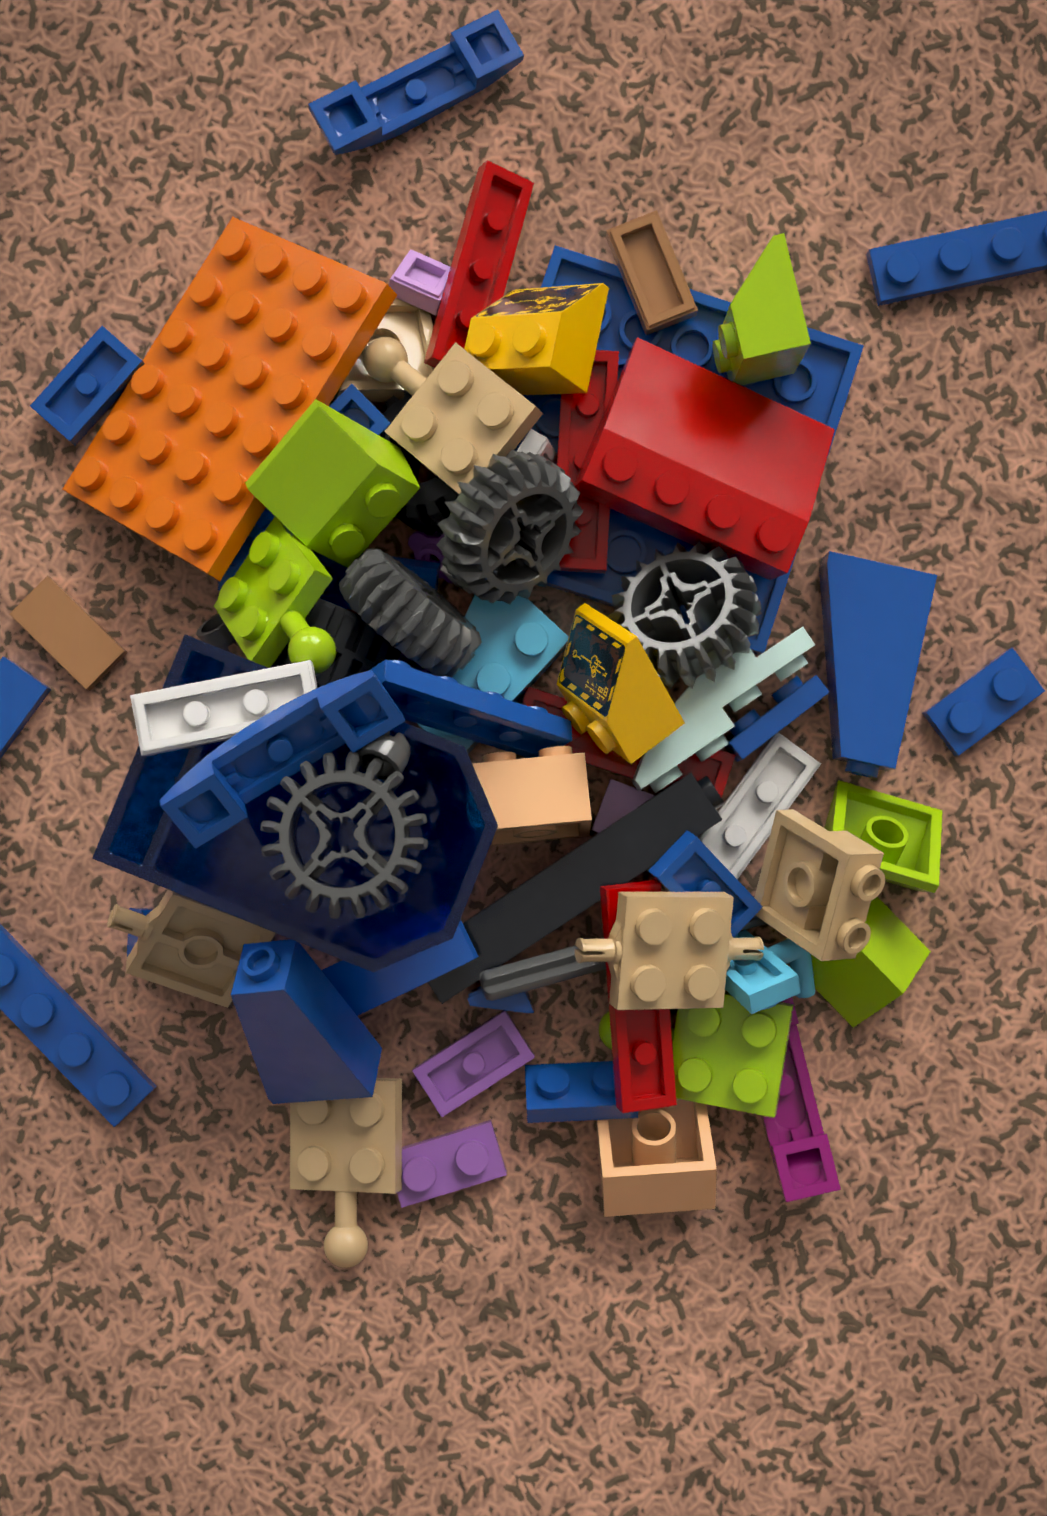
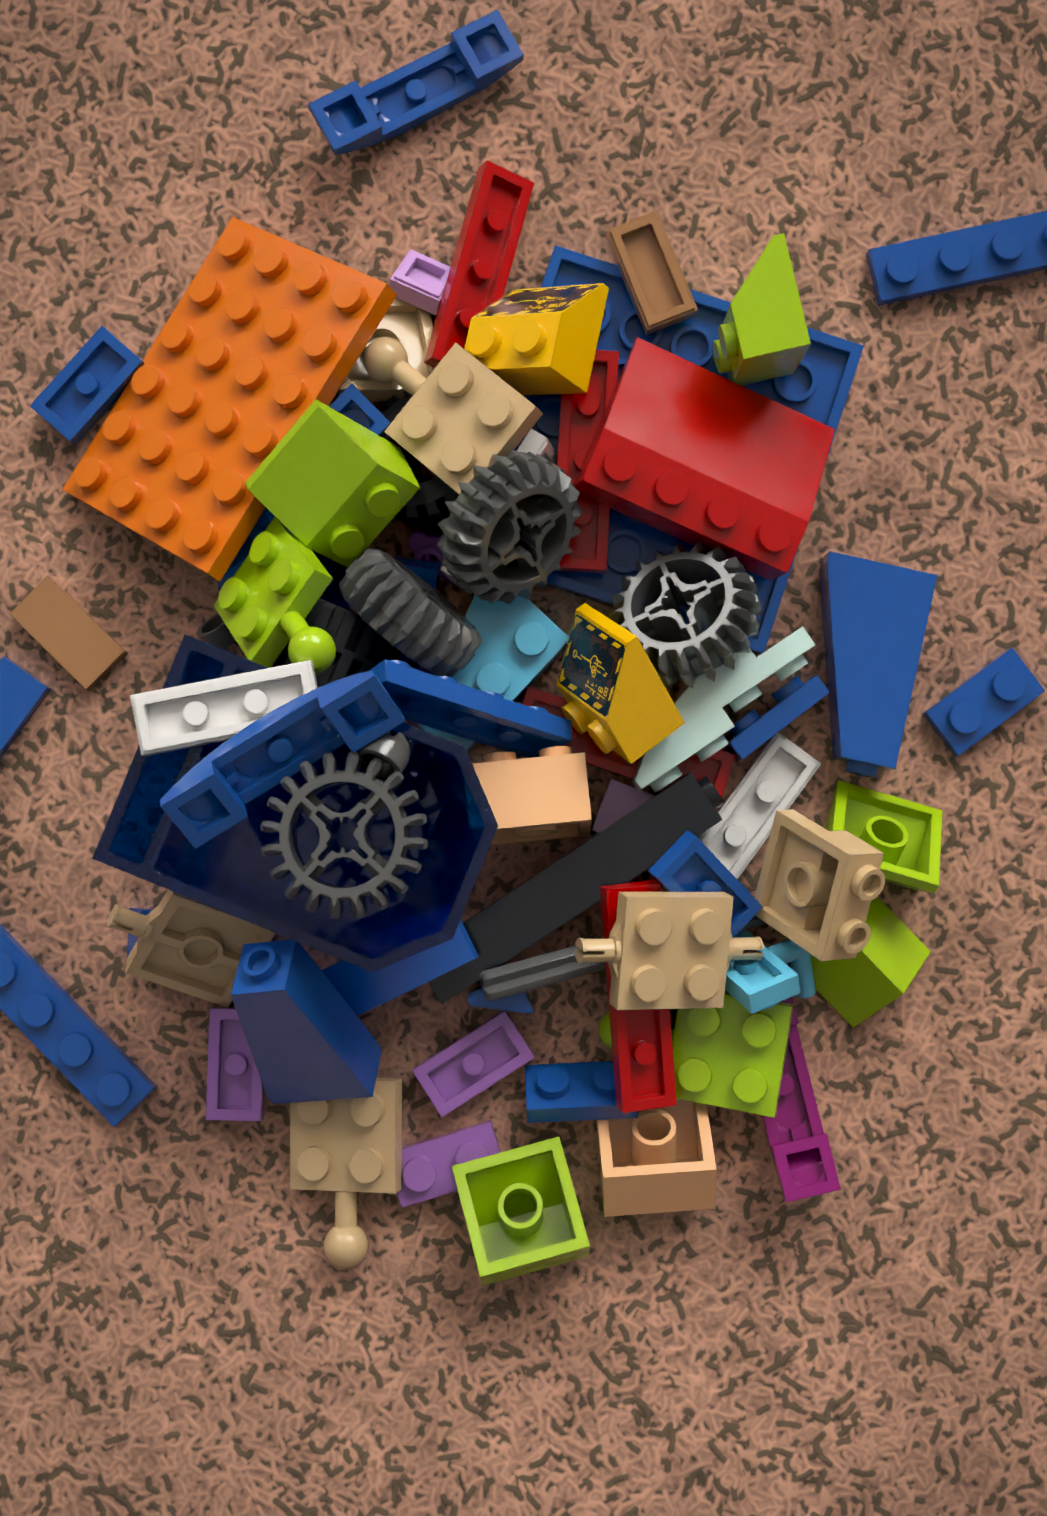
none -> medium lavender plate [206,1007,265,1121]
none -> lime slope [452,1136,590,1286]

